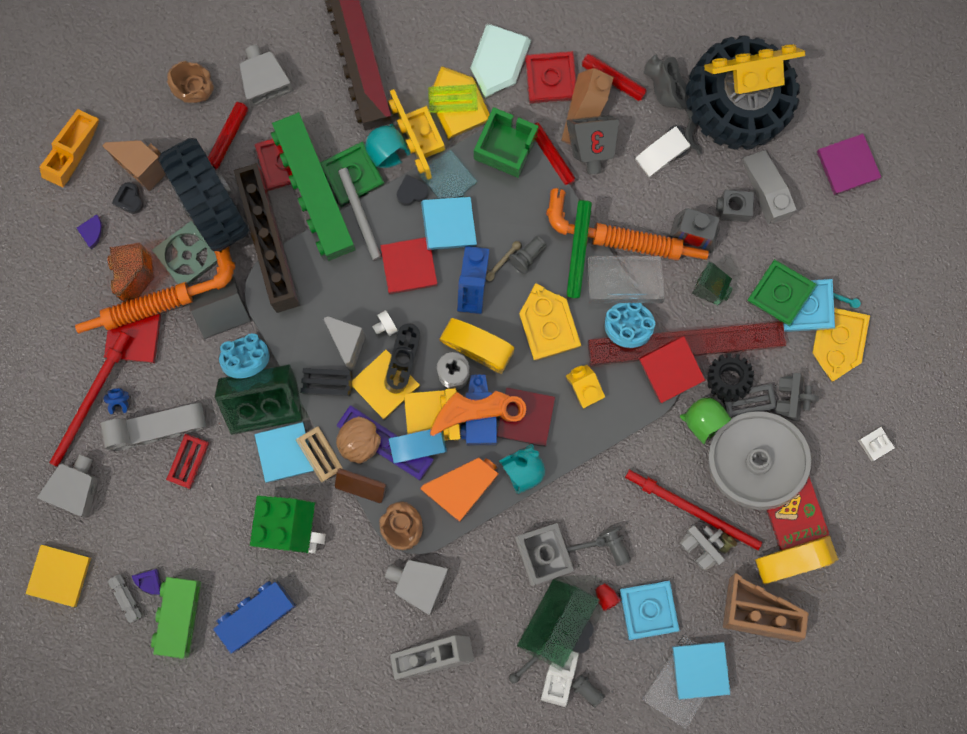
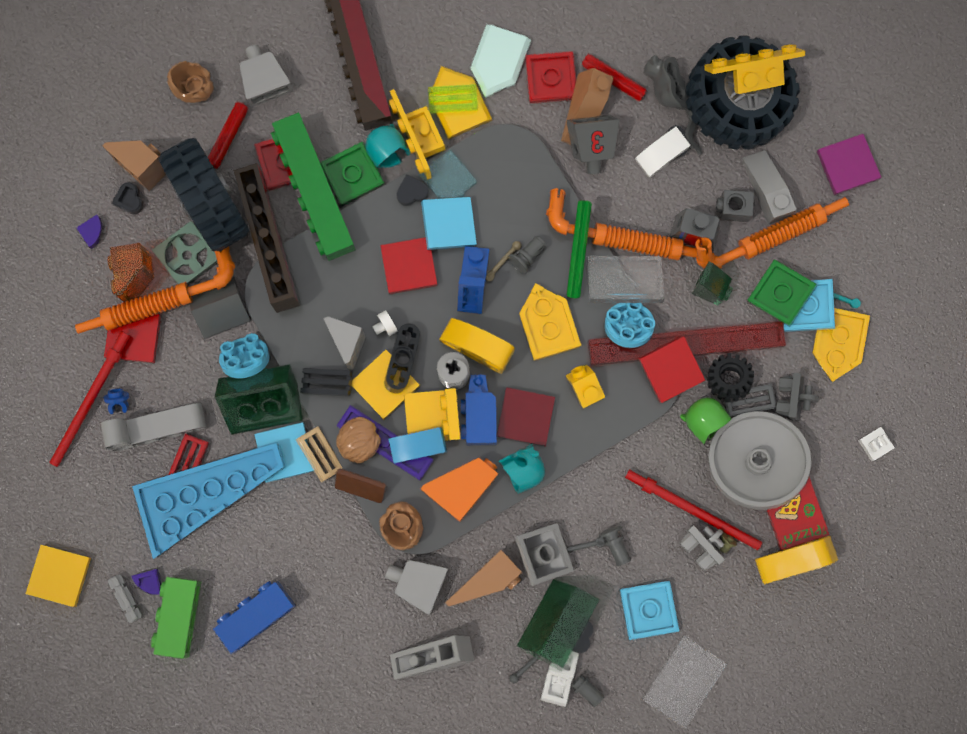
light grey torso [37,454,98,518] -> none
light orange slope [39,109,99,188] -> none
green brick [250,495,315,553] -> none
white tile [308,532,326,553] -> none
light grey bar [338,168,382,261] -> none
orange piece [430,391,526,436] -> none
green piece [474,107,539,178] -> none
red axle [534,122,575,185] -> none
red hose [595,583,621,611] -> none
medium azure tile [672,642,730,699] -> none
medium nougat wedge [723,573,808,642] -> none
none -> dark azure wing [132,443,285,559]
none -> medium nougat slope [445,550,522,606]
none -> orange piece [695,197,849,271]

